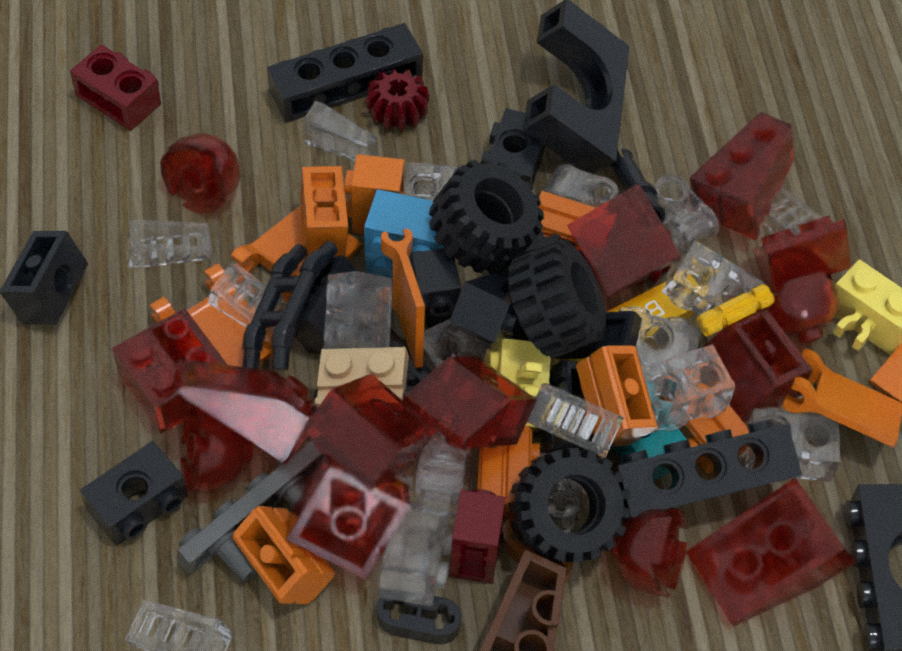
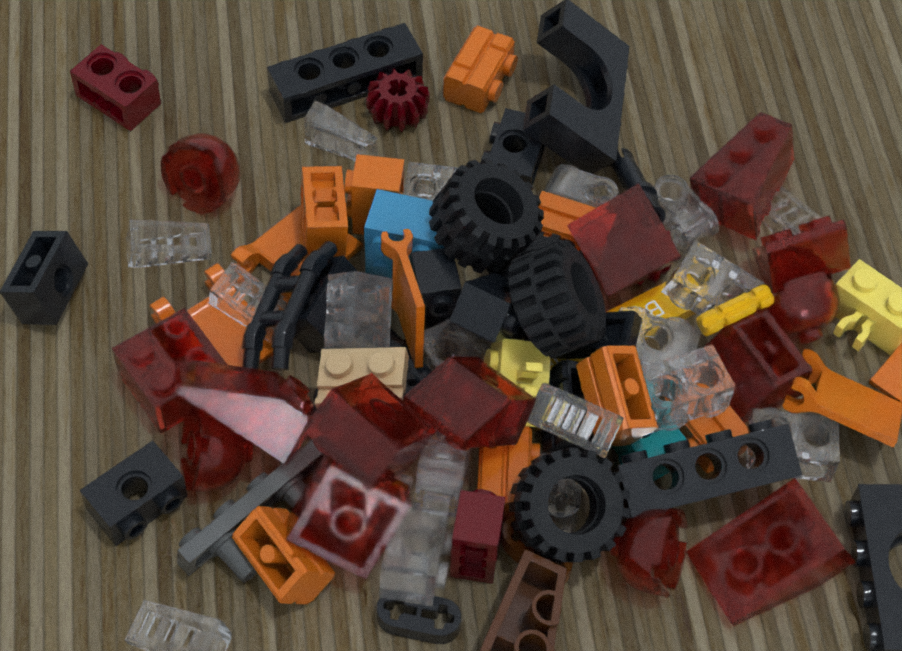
none -> orange brick [443,25,518,113]

